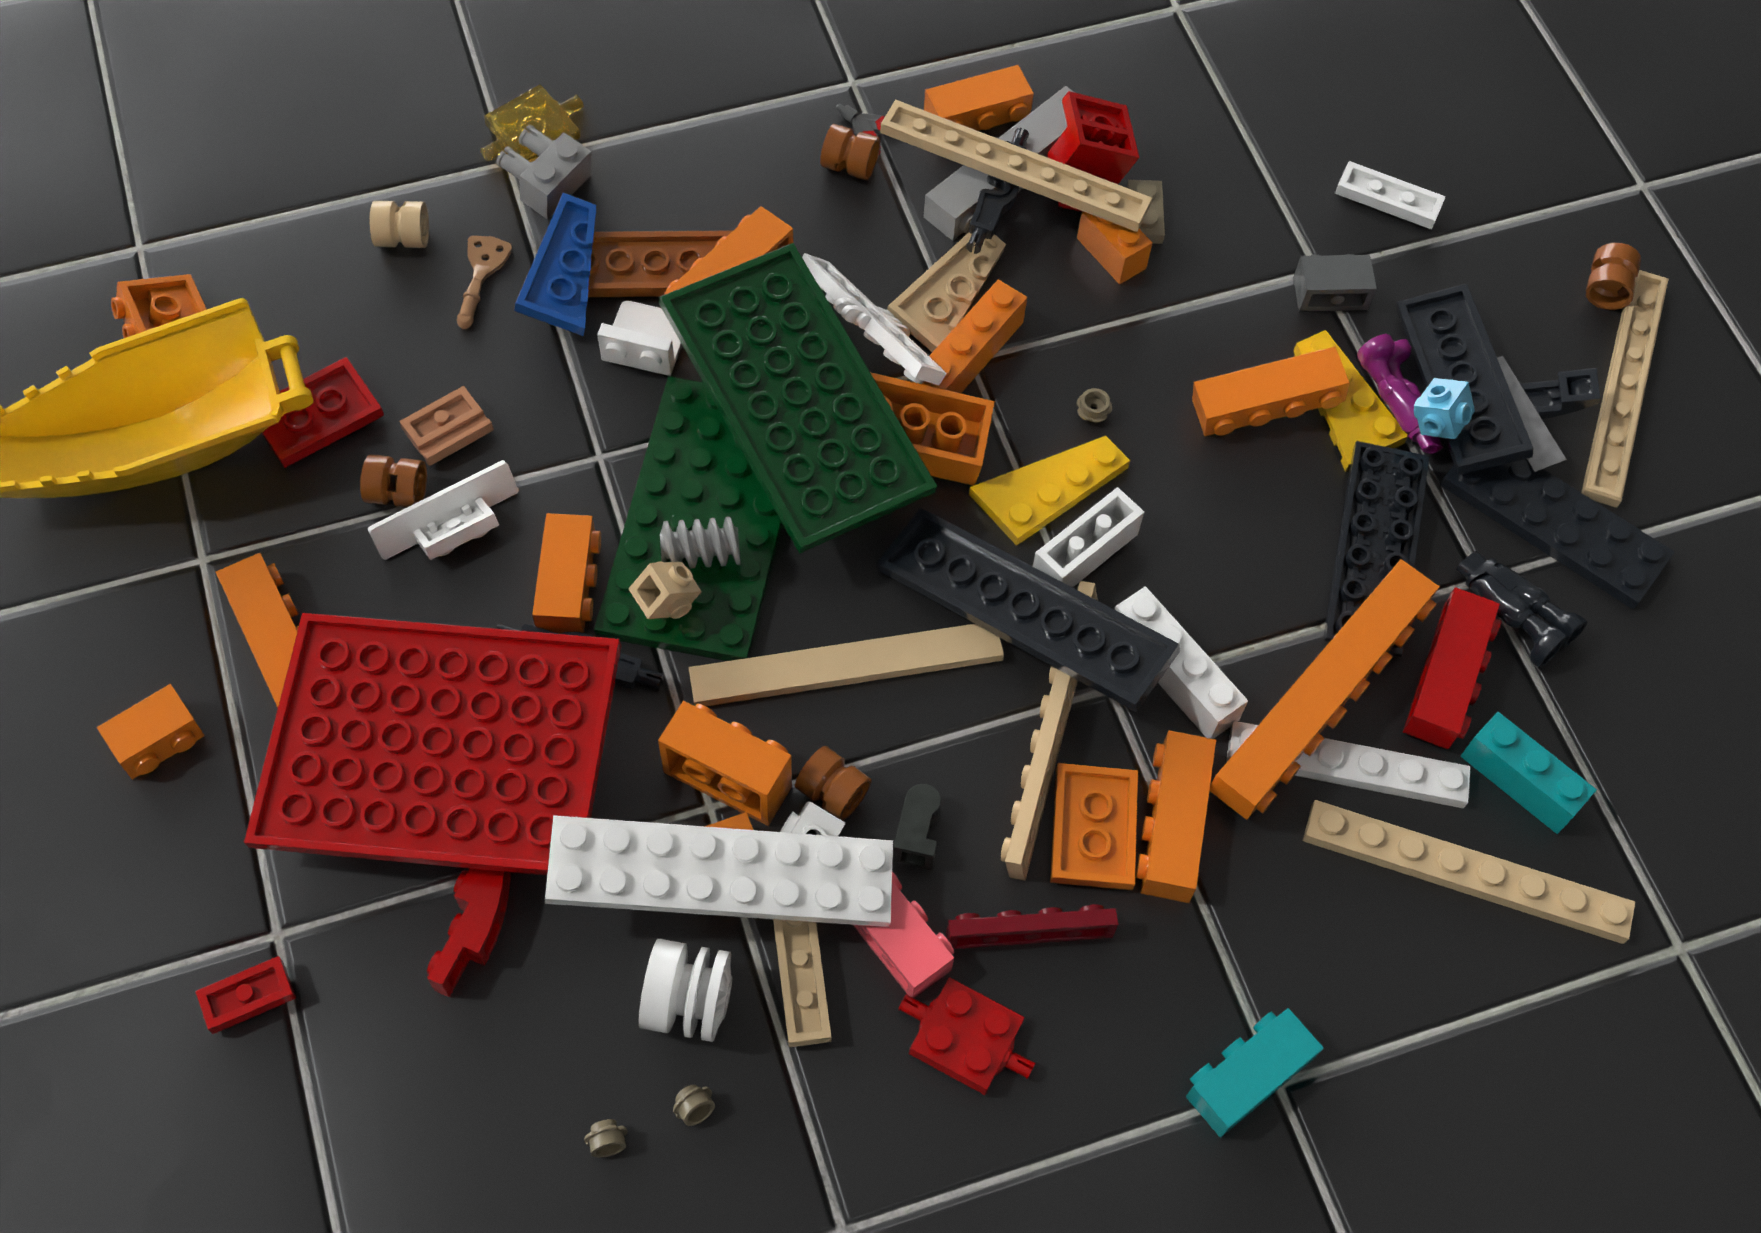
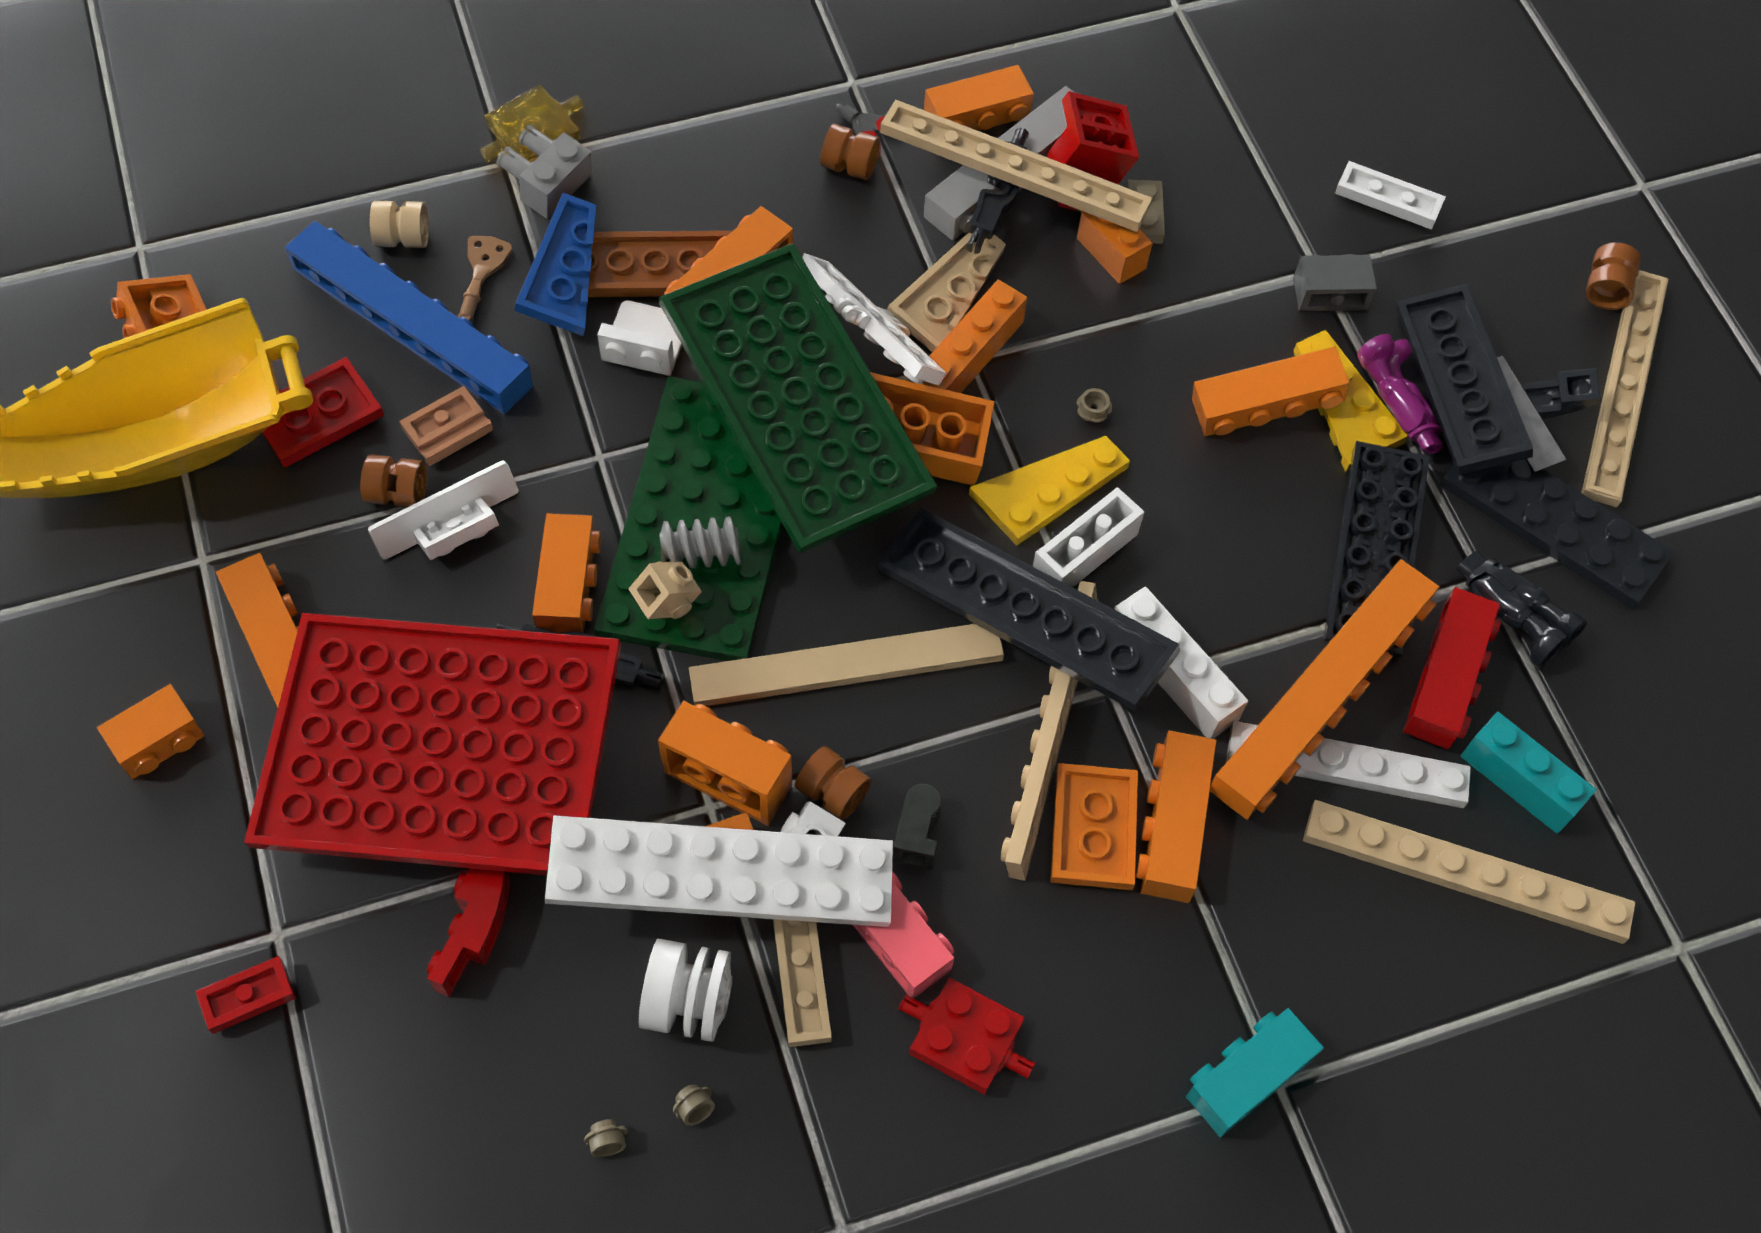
dark red plate [946,904,1118,949] -> none
medium azure brick [1414,378,1475,439] -> none
none -> blue brick [284,221,533,415]

